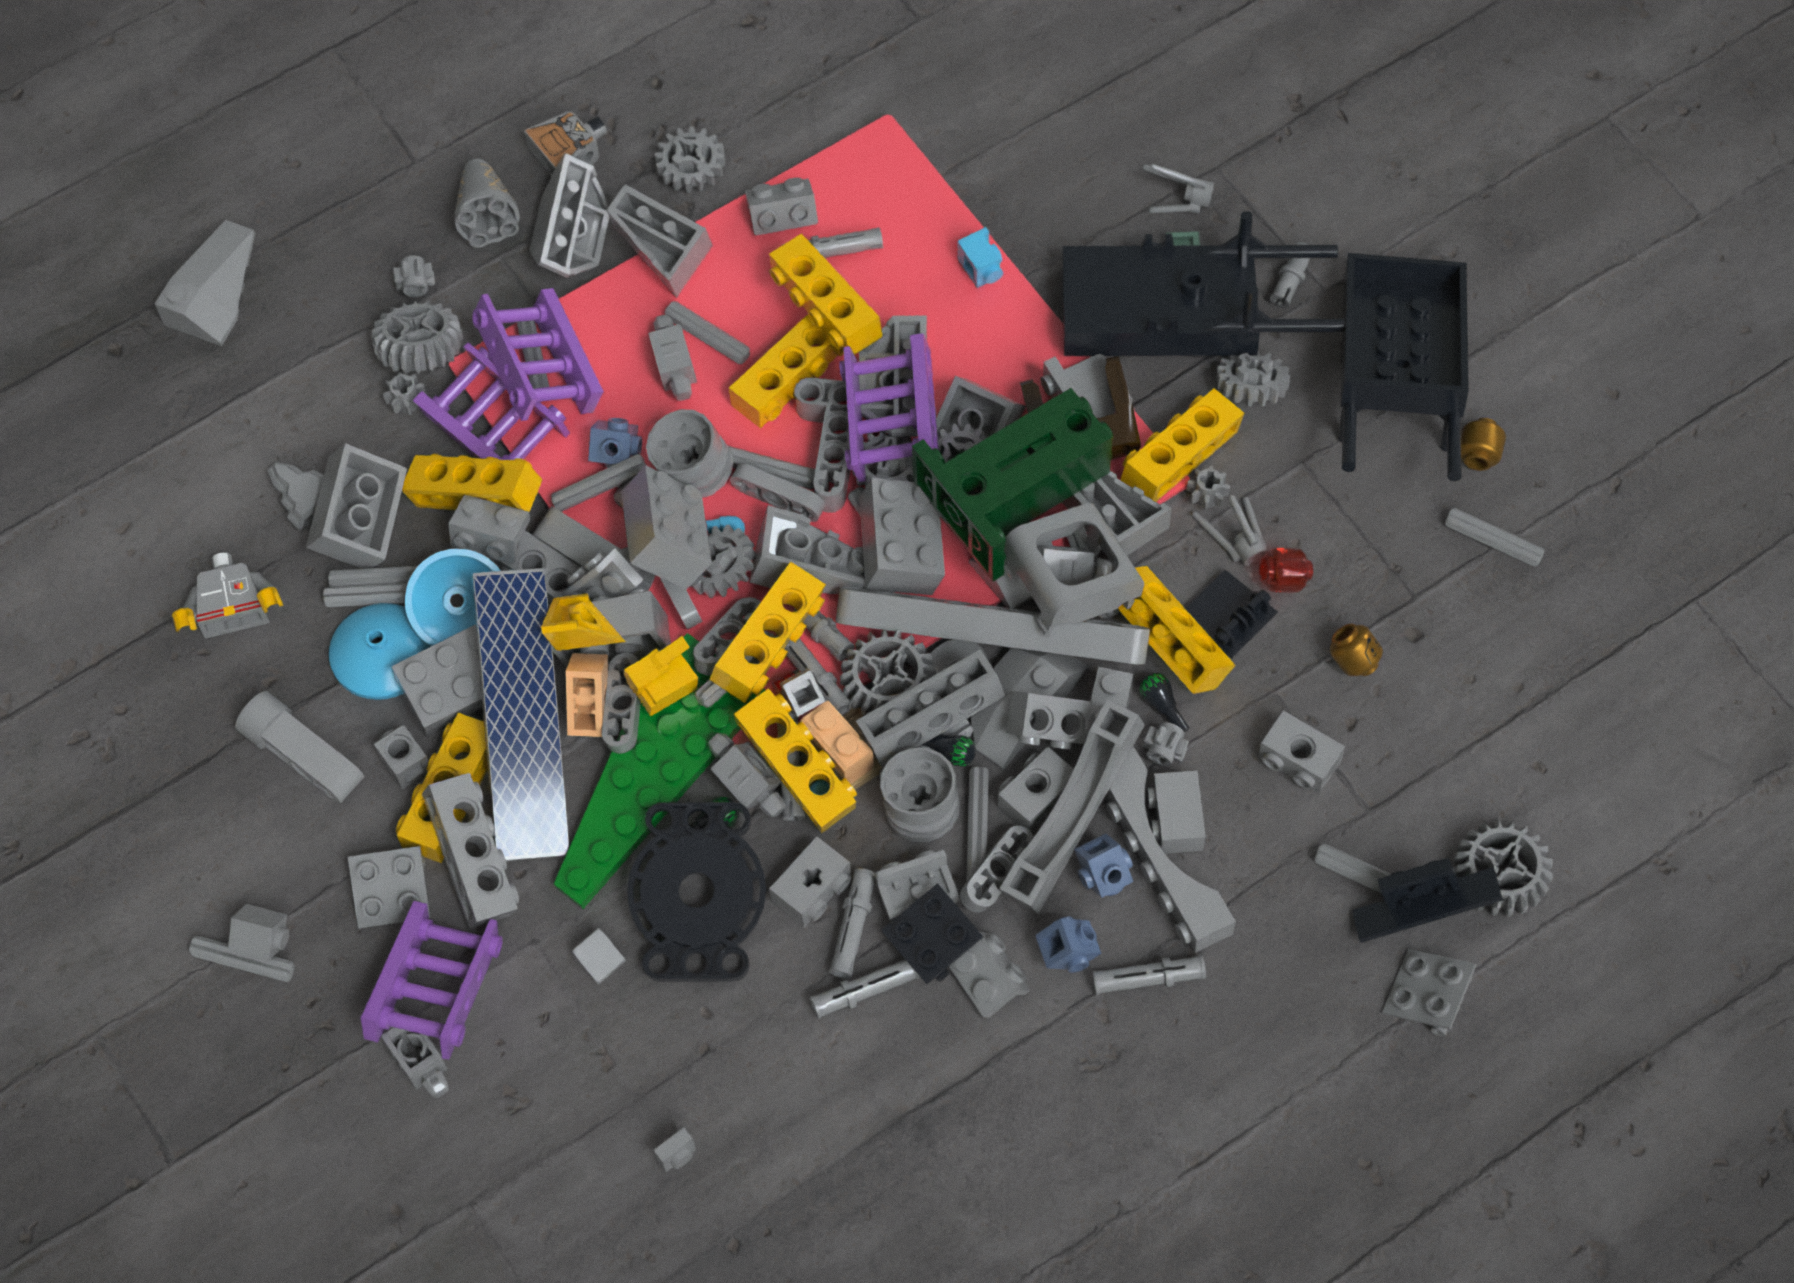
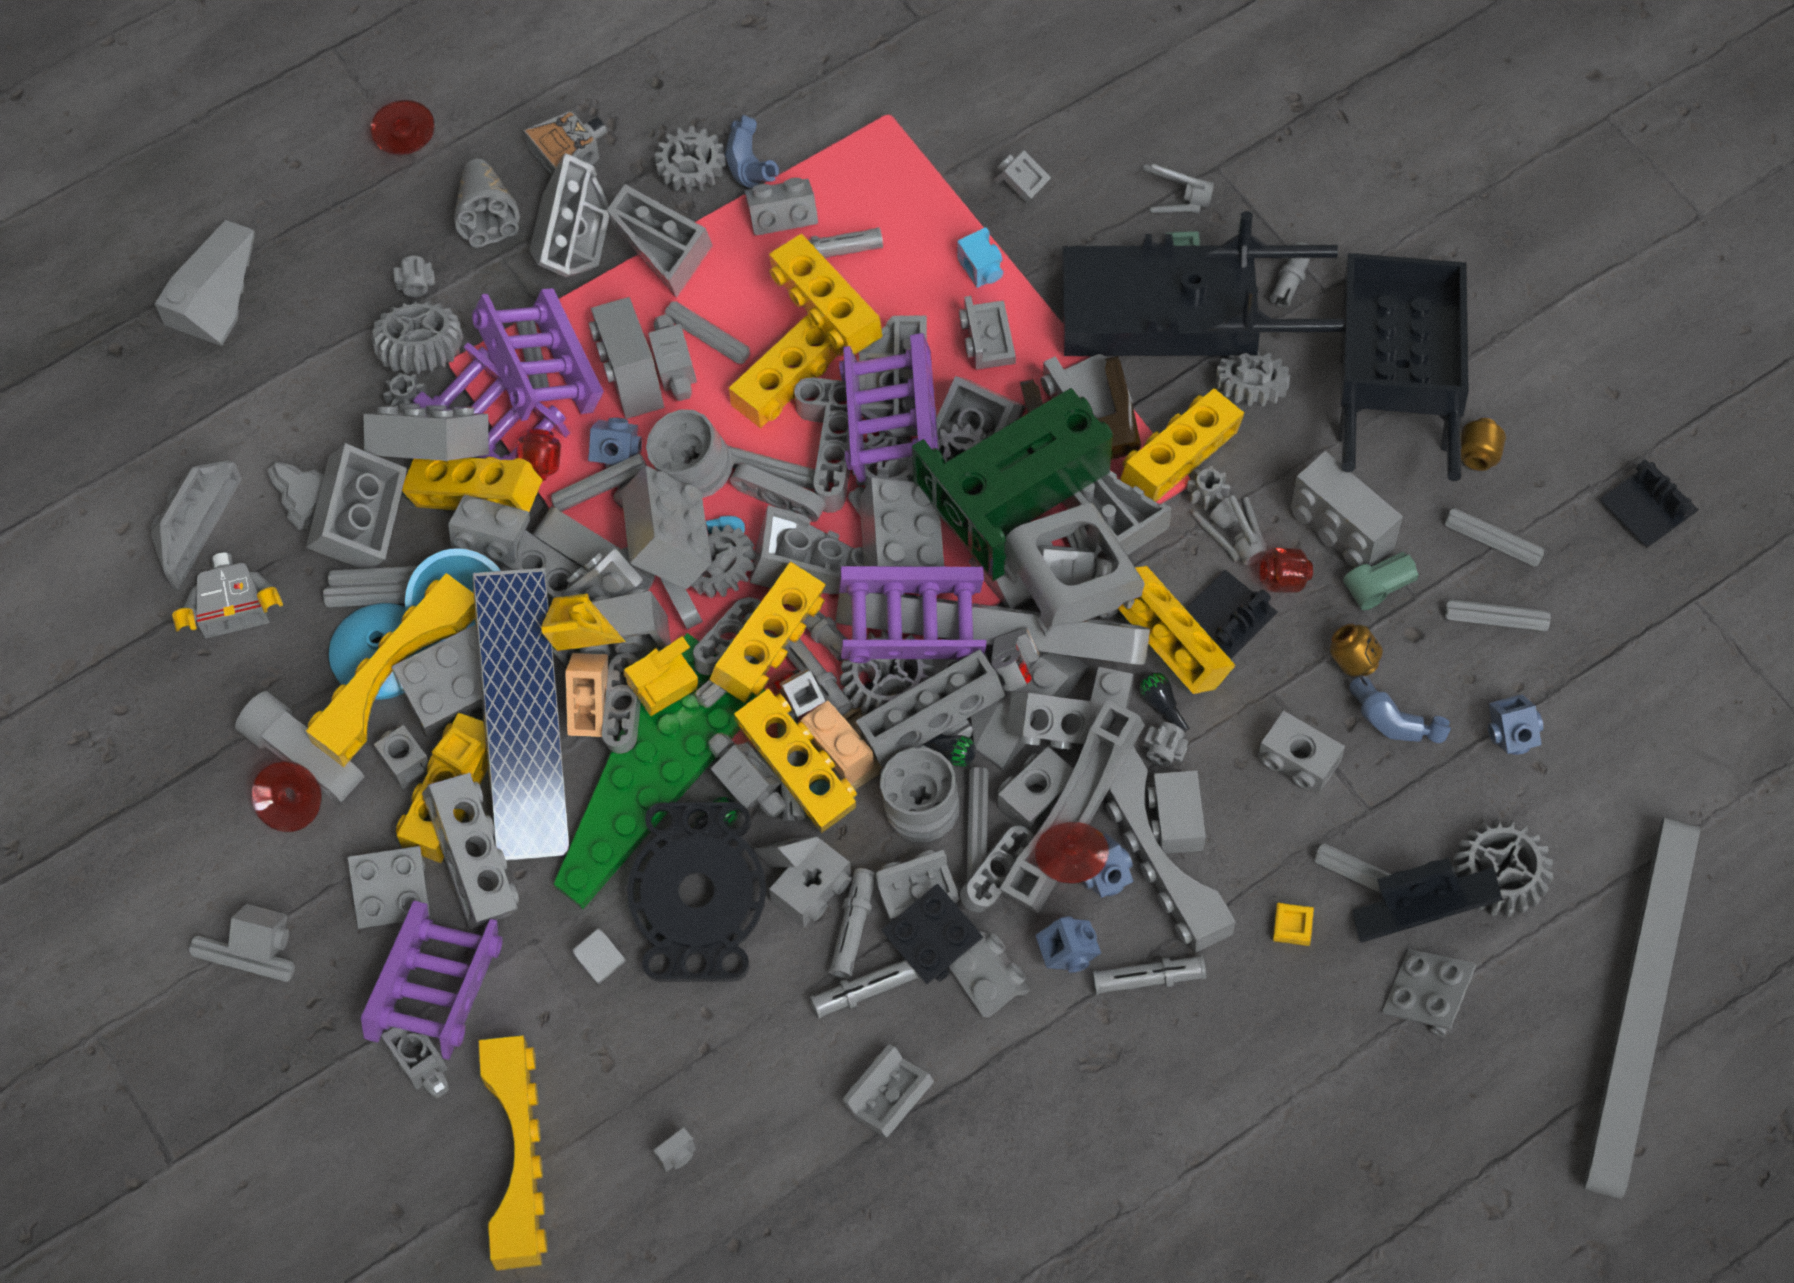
none -> light grey wedge [150,460,242,590]
none -> clear red dish [251,761,322,832]
none -> yellow arch [306,573,475,767]
none -> light grey brick [363,403,489,461]
none -> clear red dish [370,100,435,155]
none -> yellow tile [432,725,483,775]
none -> yellow arch [479,1035,547,1270]
none -> clear red head [516,429,561,481]
none -> light grey wedge [588,297,665,419]
none -> sand blue arm [725,115,779,188]
none -> light grey slope [754,837,820,867]
none -> medium lavender fence [839,566,986,663]
none -> light grey bracket [843,1044,934,1138]
none -> light grey bracket [959,296,1016,370]
none -> light grey leg [992,627,1040,691]
none -> light grey bracket [993,150,1051,203]
none -> clear red dish [1035,822,1109,883]
none -> light grey hinge [1210,498,1238,528]
none -> yellow tile [1273,903,1314,946]
none -> light grey brick [1290,451,1403,568]
none -> sand green piece [1343,552,1419,611]
none -> sand blue arm [1349,676,1451,743]
none -> light grey axle [1445,599,1551,631]
none -> sand blue brick [1488,694,1543,755]
none -> light grey beam [1583,817,1700,1200]
none -> black hinge [1600,459,1698,548]

